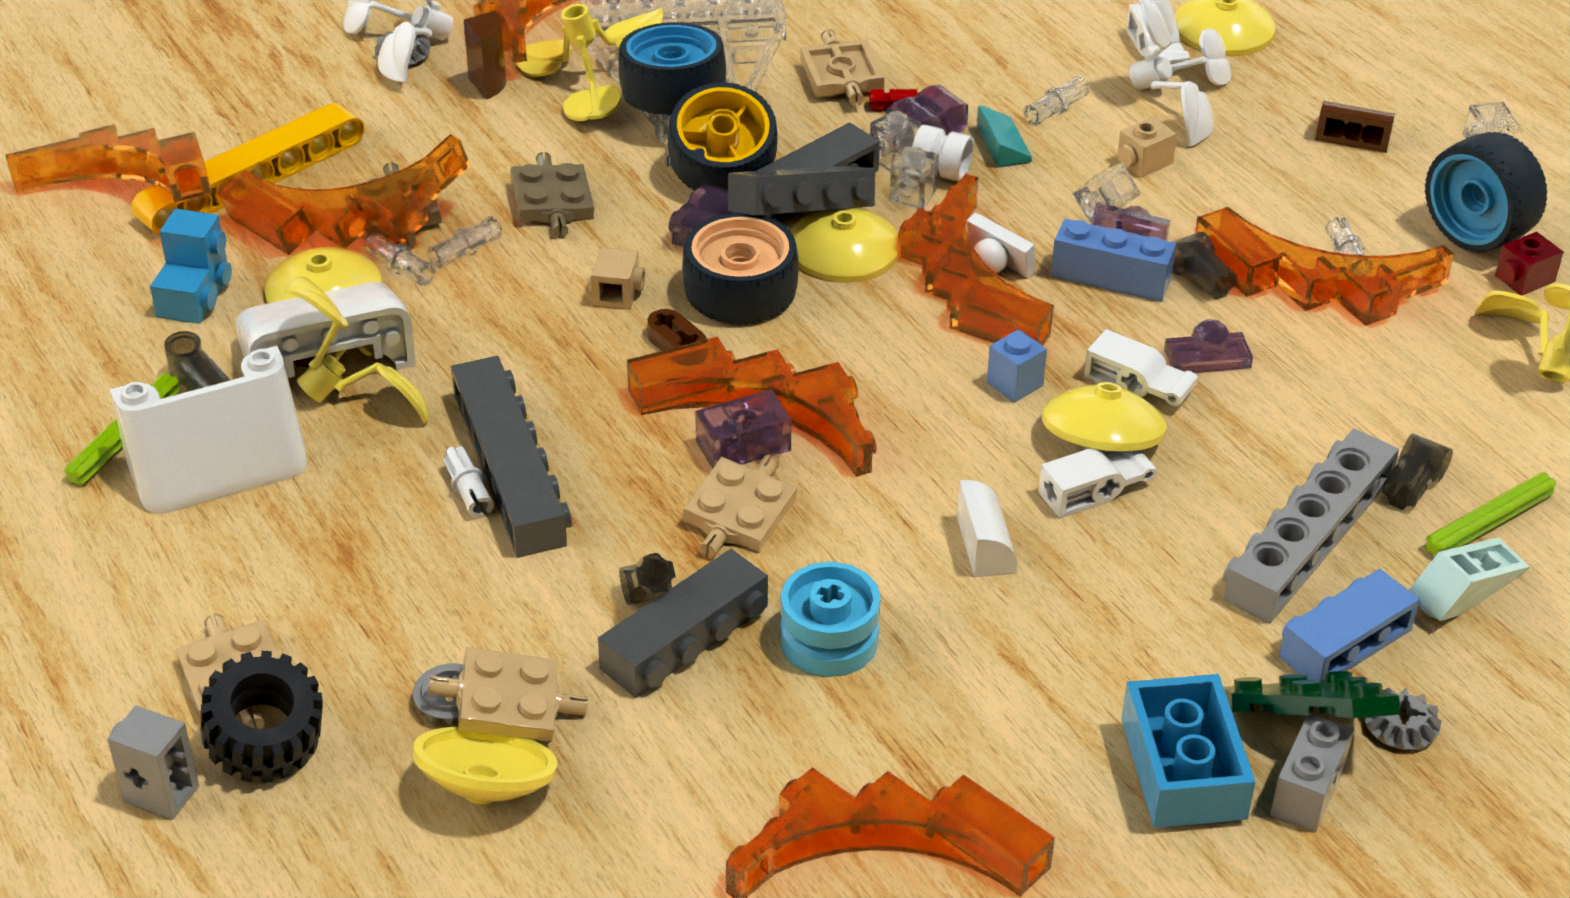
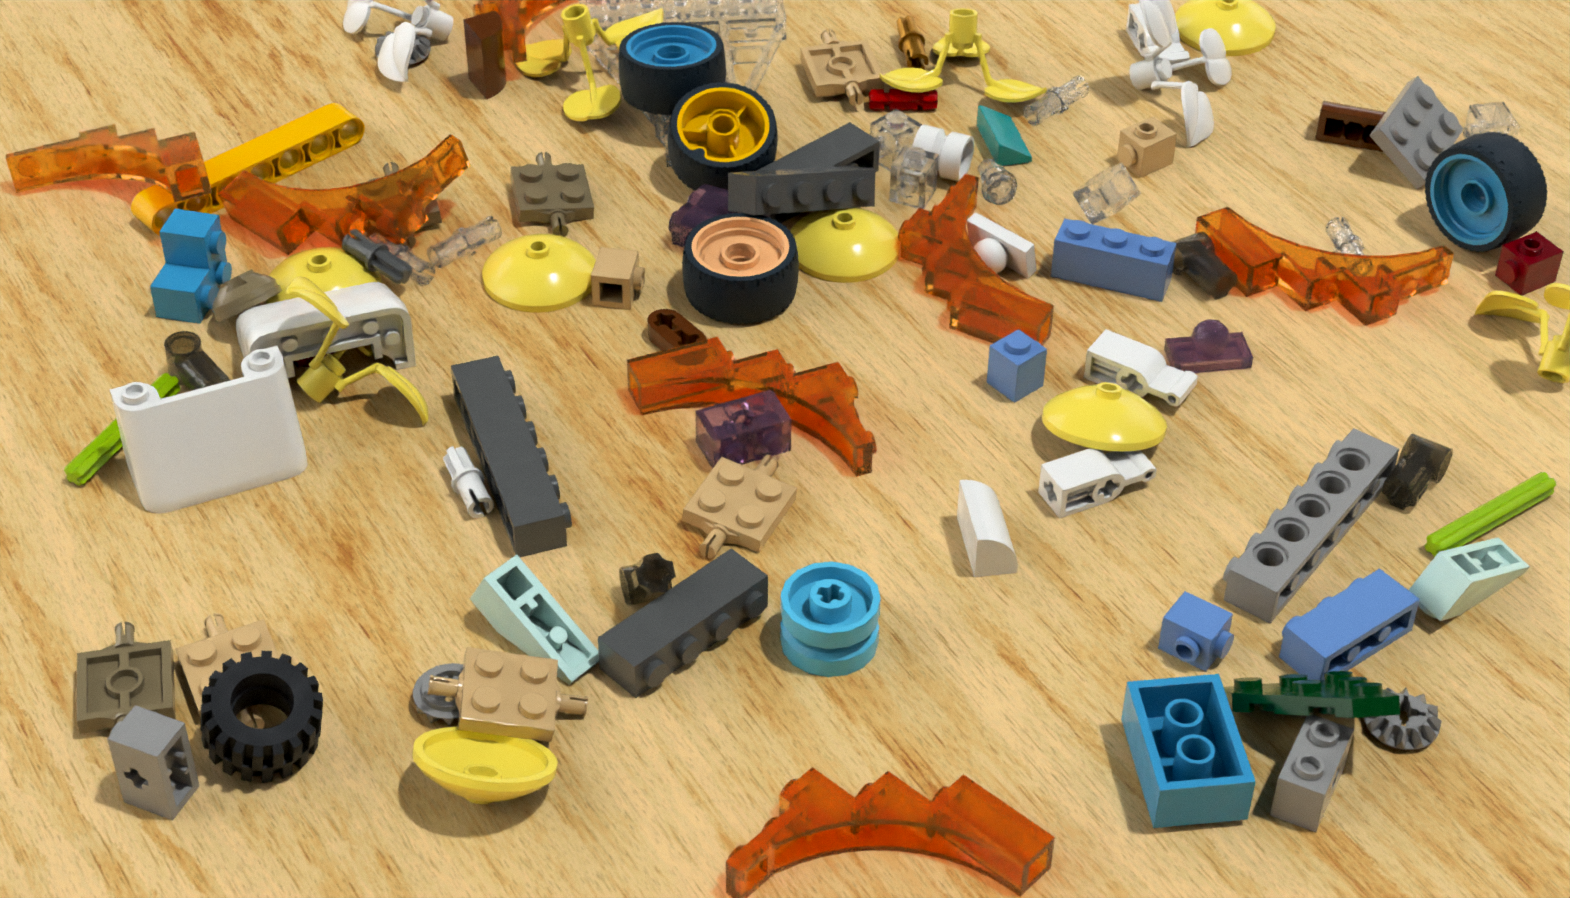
clear purple brick [885,85,968,150] -> none
tile [1092,202,1171,241] -> none
none -> dark tan plate [77,622,176,733]
none -> dark tan piece [212,269,282,322]
none -> dark grey axle [342,229,413,284]
none -> light aqua slope [470,554,599,685]
none -> light yellow dish [482,234,596,313]
none -> light yellow plant [879,8,1047,103]
none -> pearl gold axle [896,15,929,69]
none -> clear cone [977,159,1017,205]
none -> medium blue brick [1158,591,1234,671]
none -> light grey plate [1369,76,1464,189]

